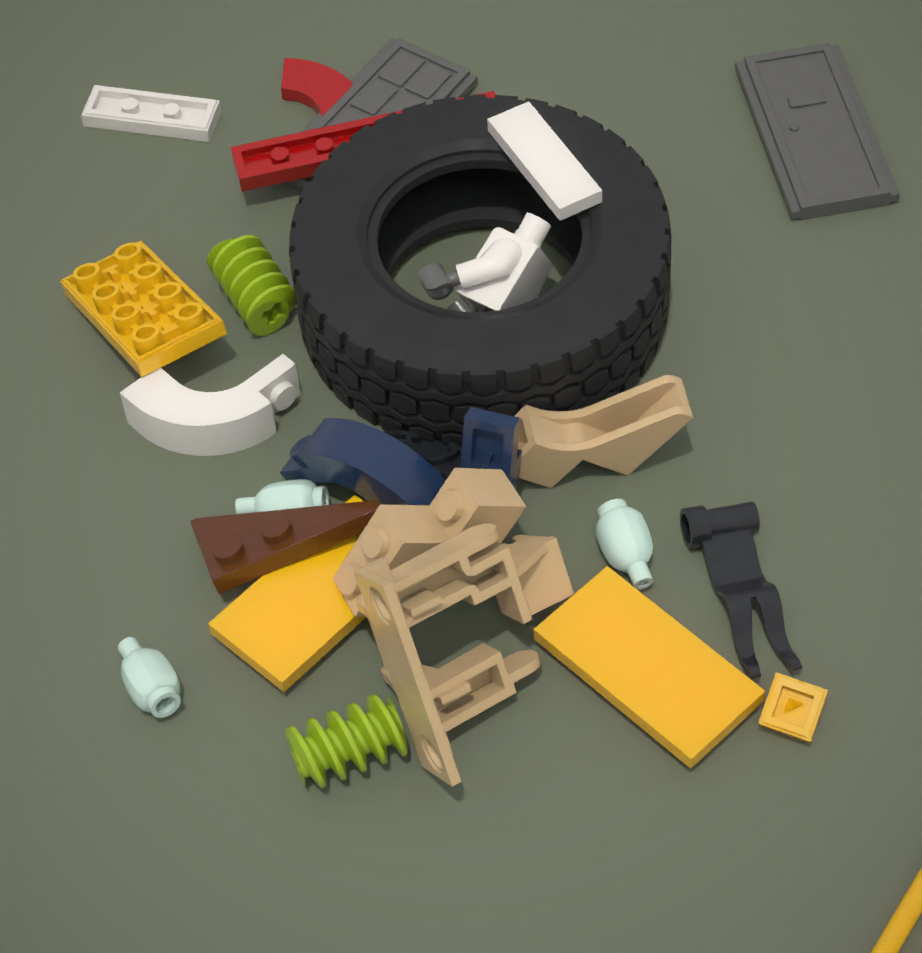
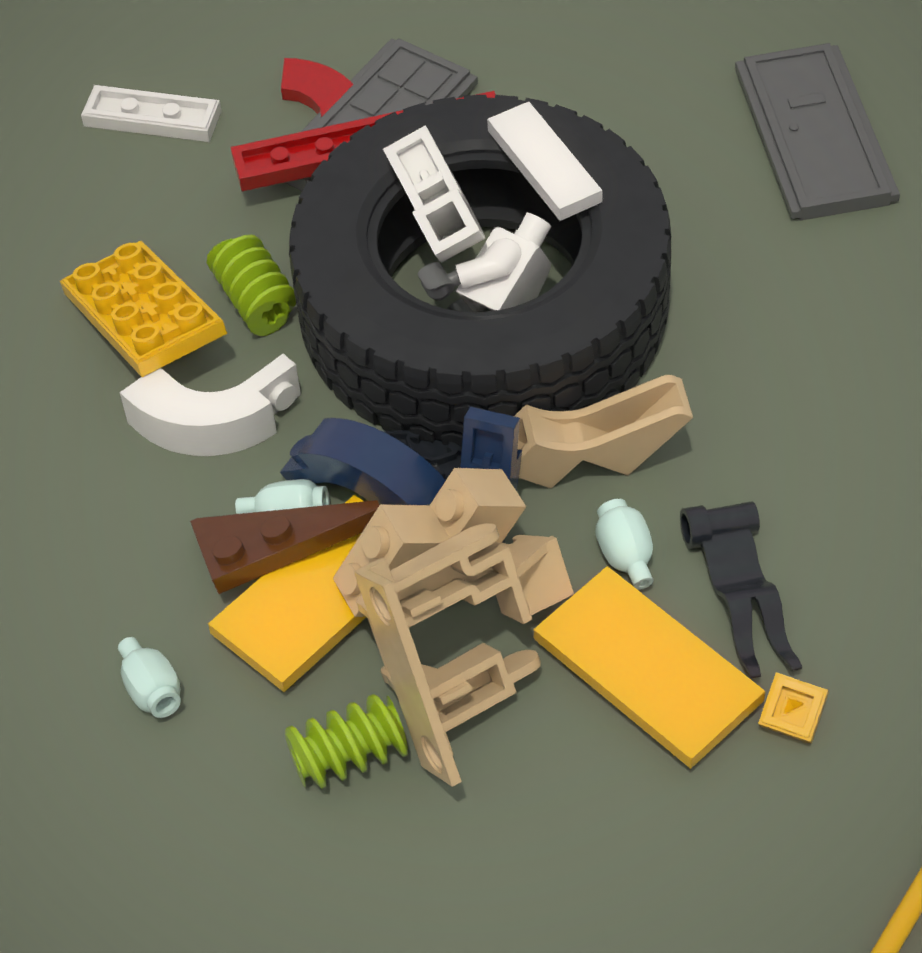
none -> white arch [383,125,485,263]

